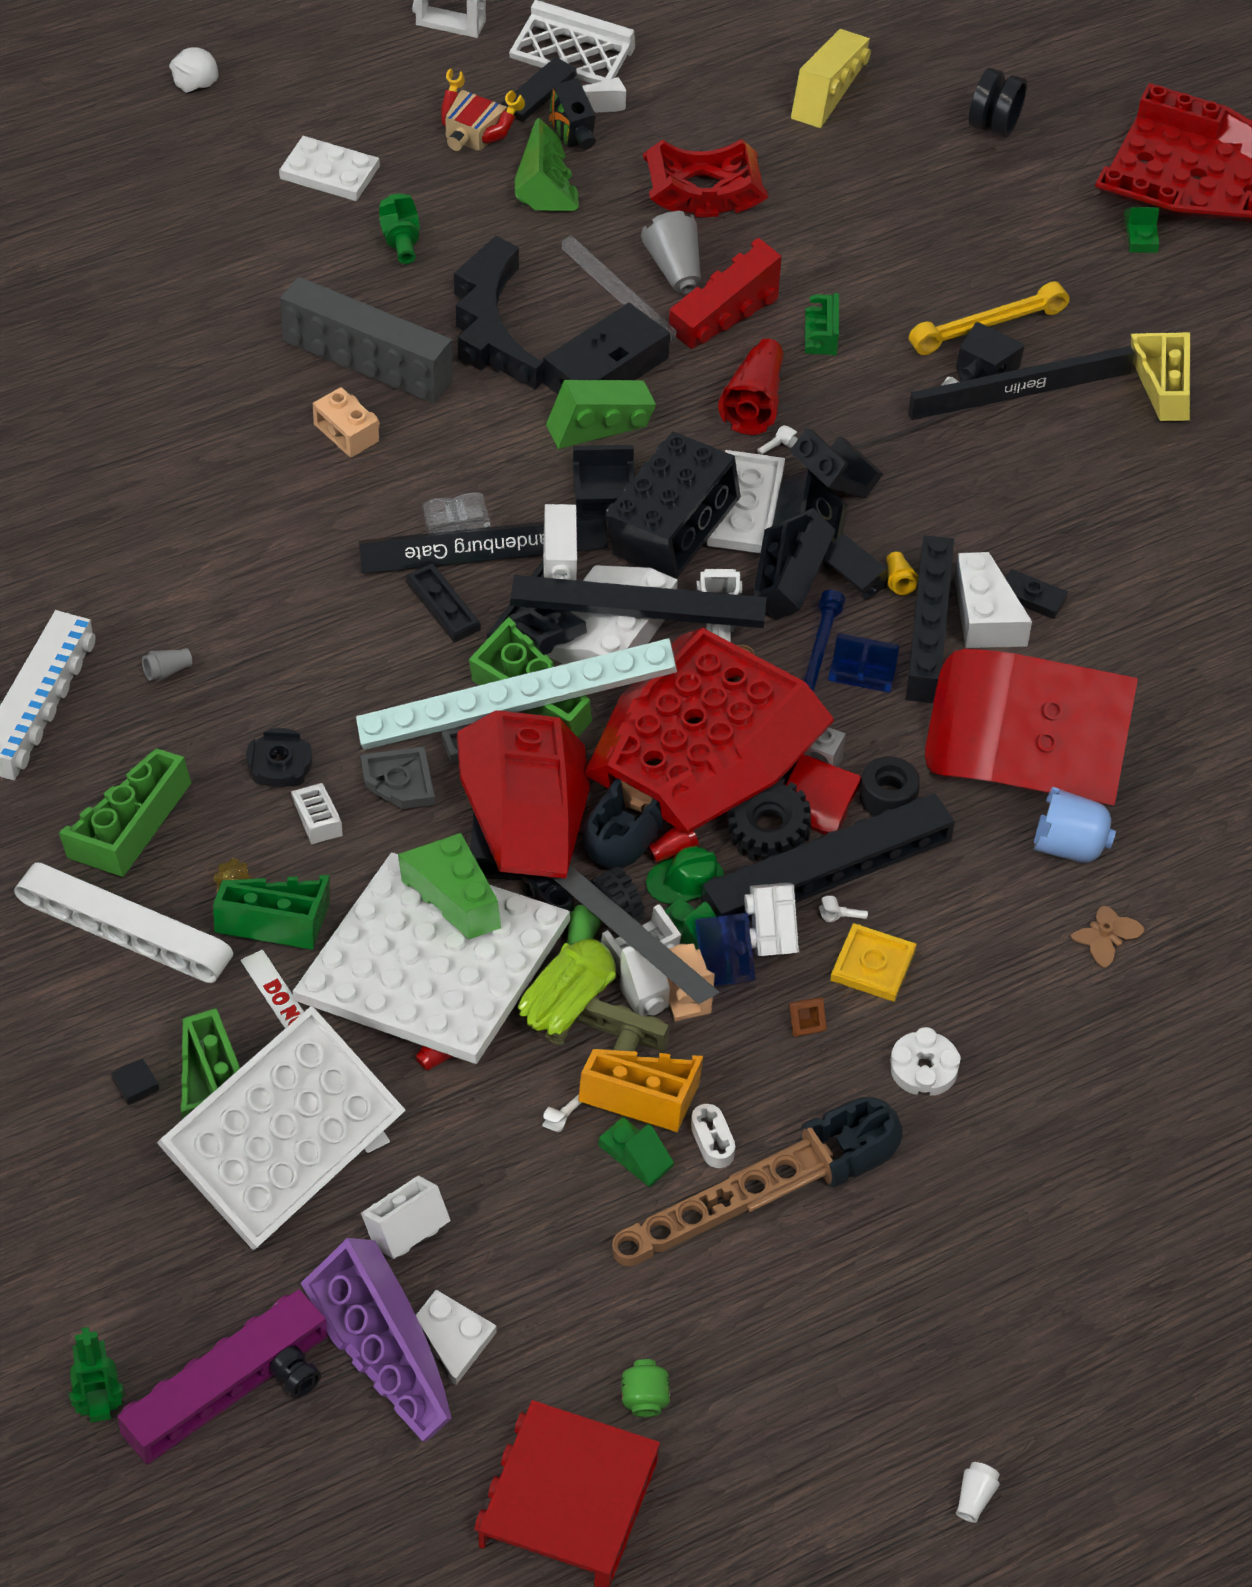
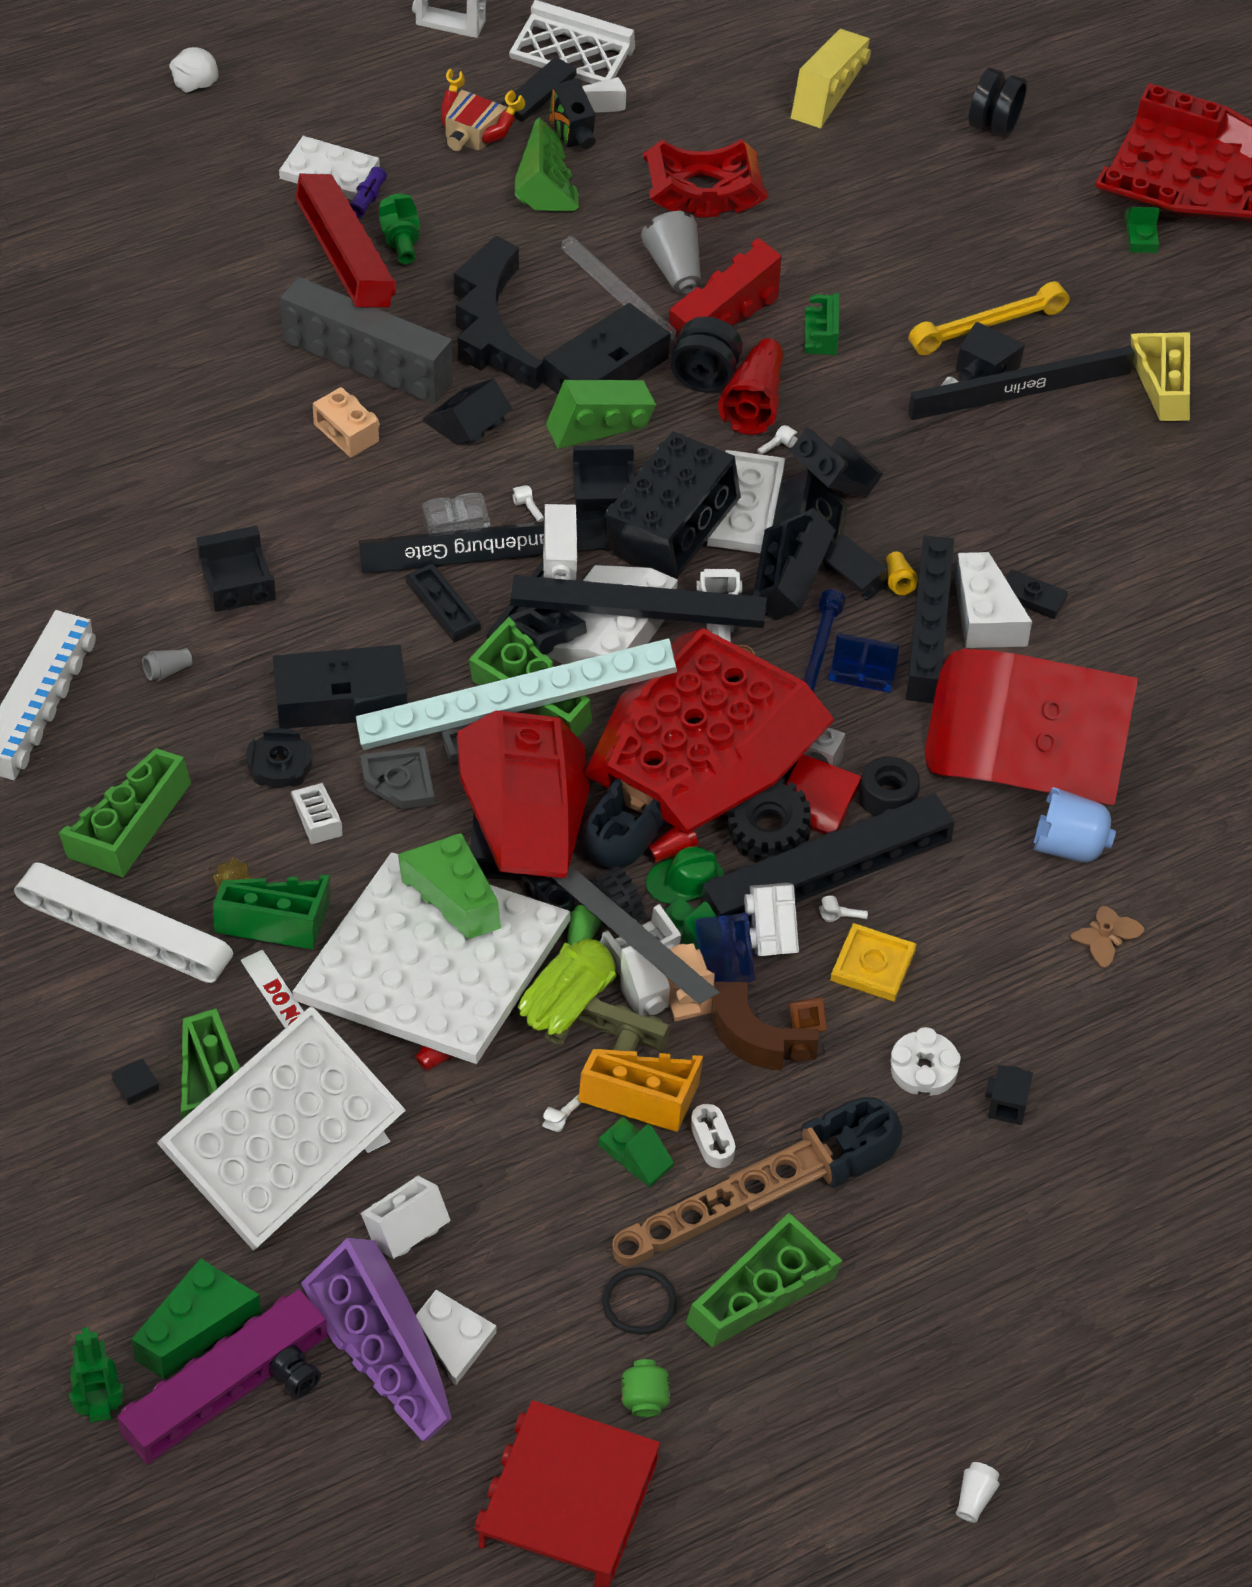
none -> green wedge [131,1258,262,1379]
none -> black panel [196,525,276,612]
none -> black brick [273,644,407,729]
none -> red brick [295,173,396,307]
none -> dark purple pin [350,167,387,218]
none -> black slope [423,379,512,444]
none -> white hand [512,485,544,522]
none -> black piece [602,1267,677,1335]
none -> black wheel [670,316,743,393]
none -> bright green wedge [686,1213,843,1348]
none -> reddish brown arch [712,982,819,1071]
none -> black brick [985,1065,1033,1125]

